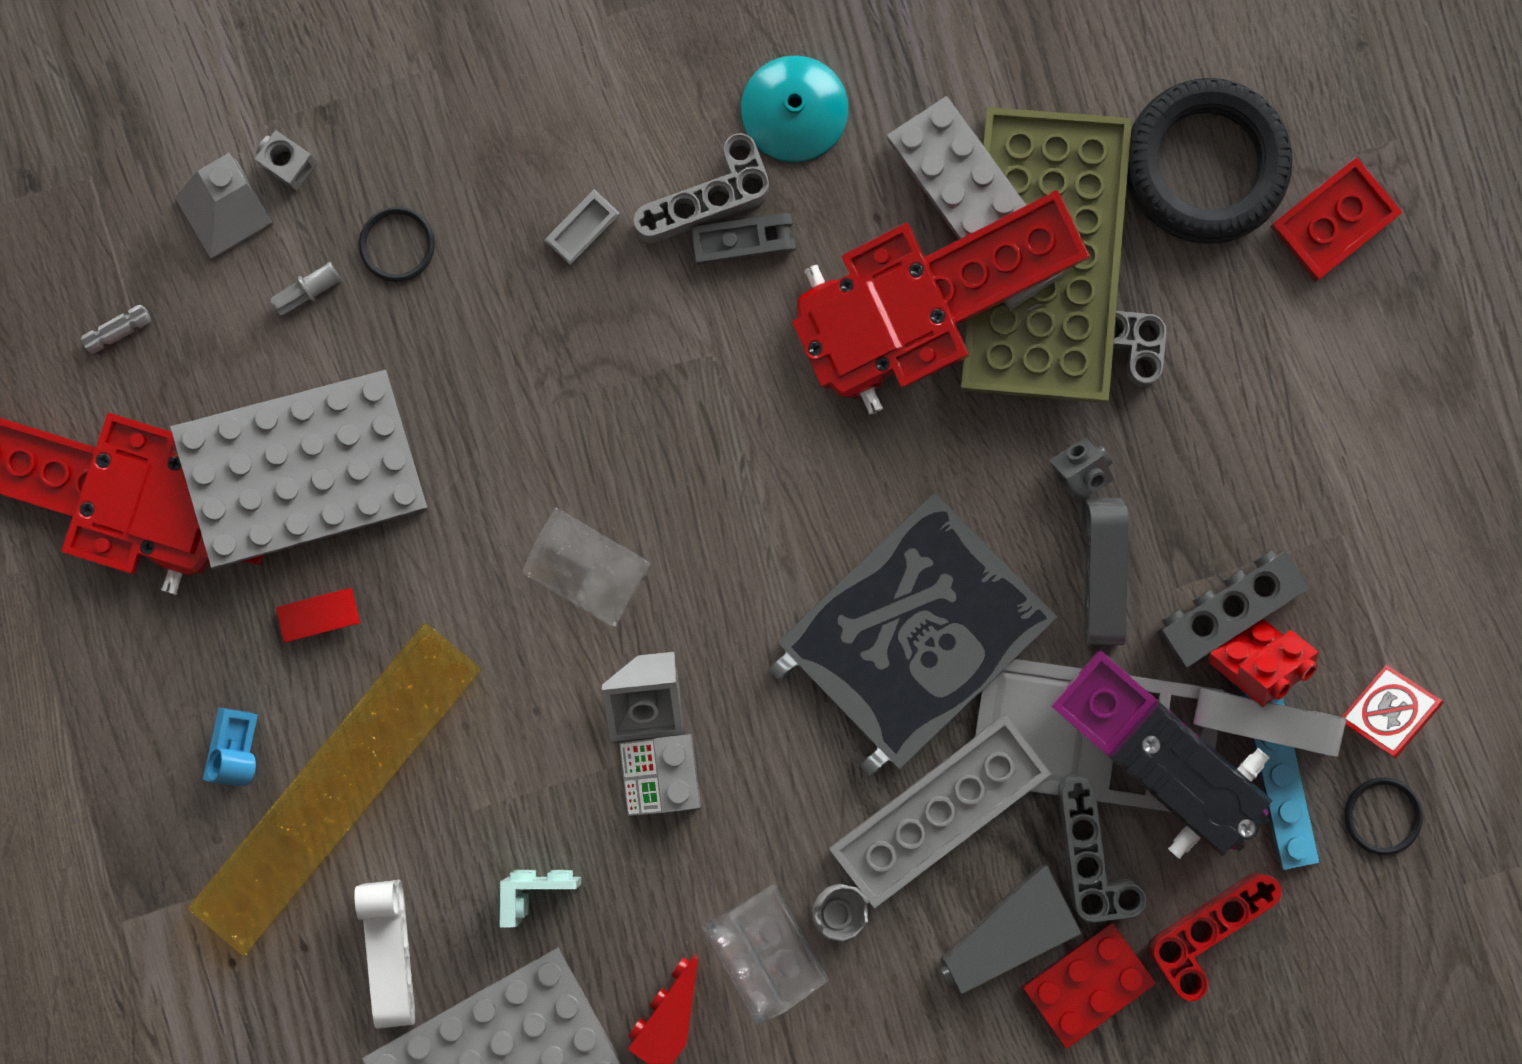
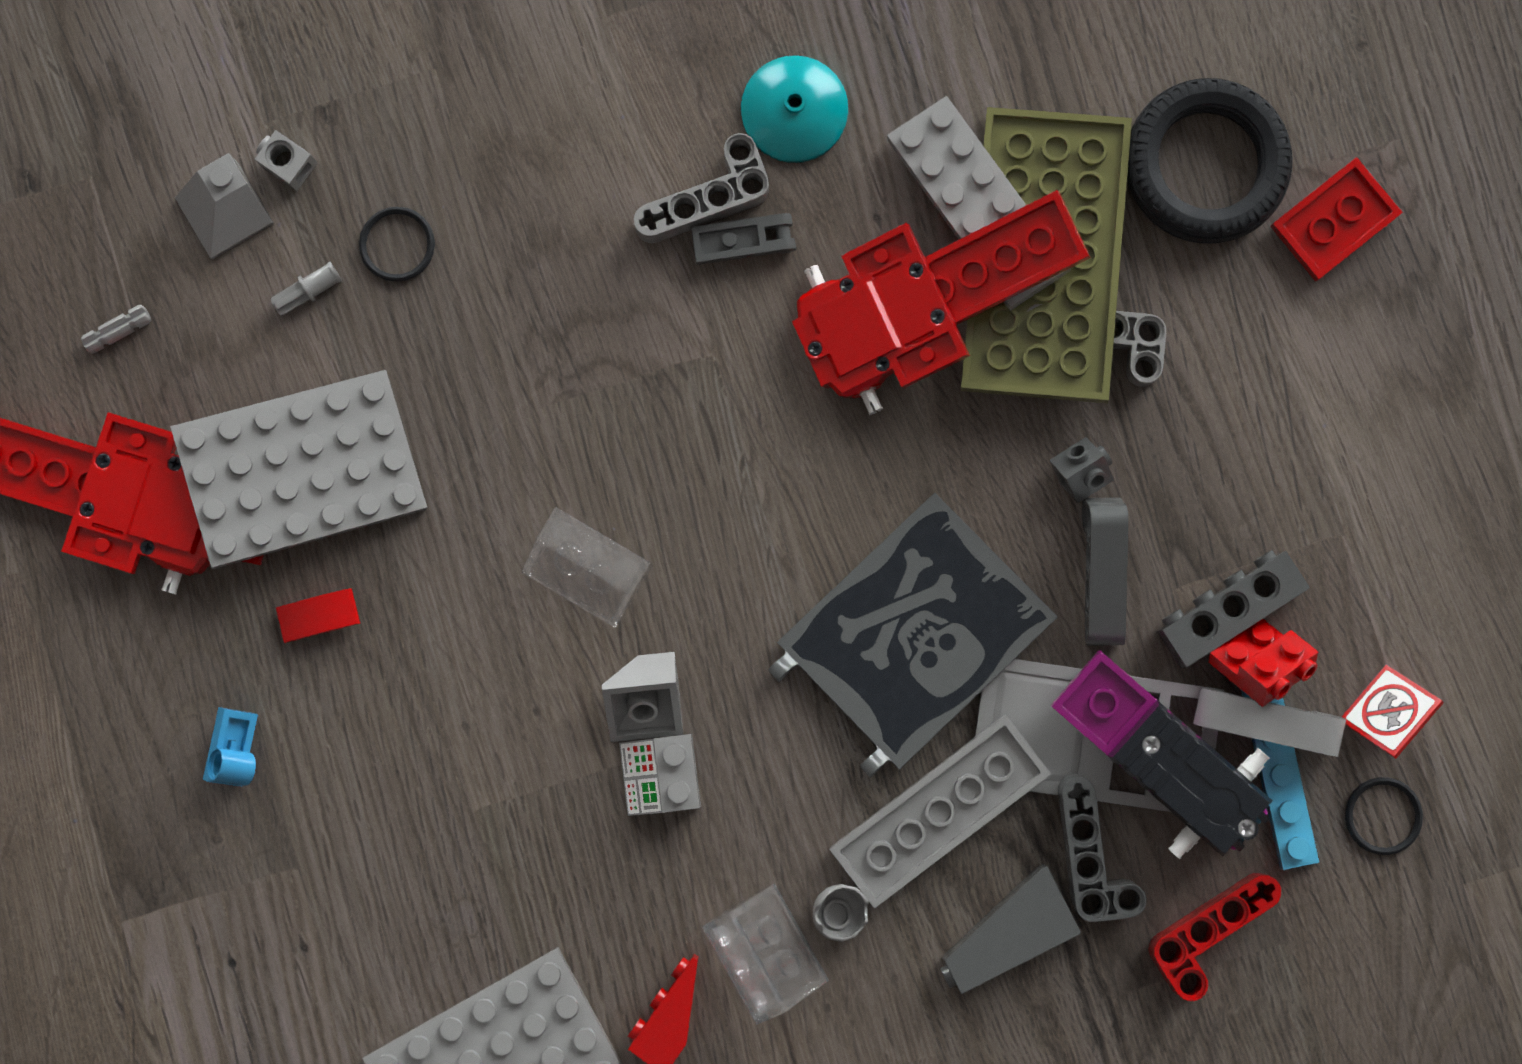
clear yellow plate [187,622,483,956] -> none
white beam [355,880,415,1029] -> none
light aqua bracket [500,870,581,927] -> none
light grey tile [544,189,620,265] -> none
red plate [1022,921,1156,1049] -> none

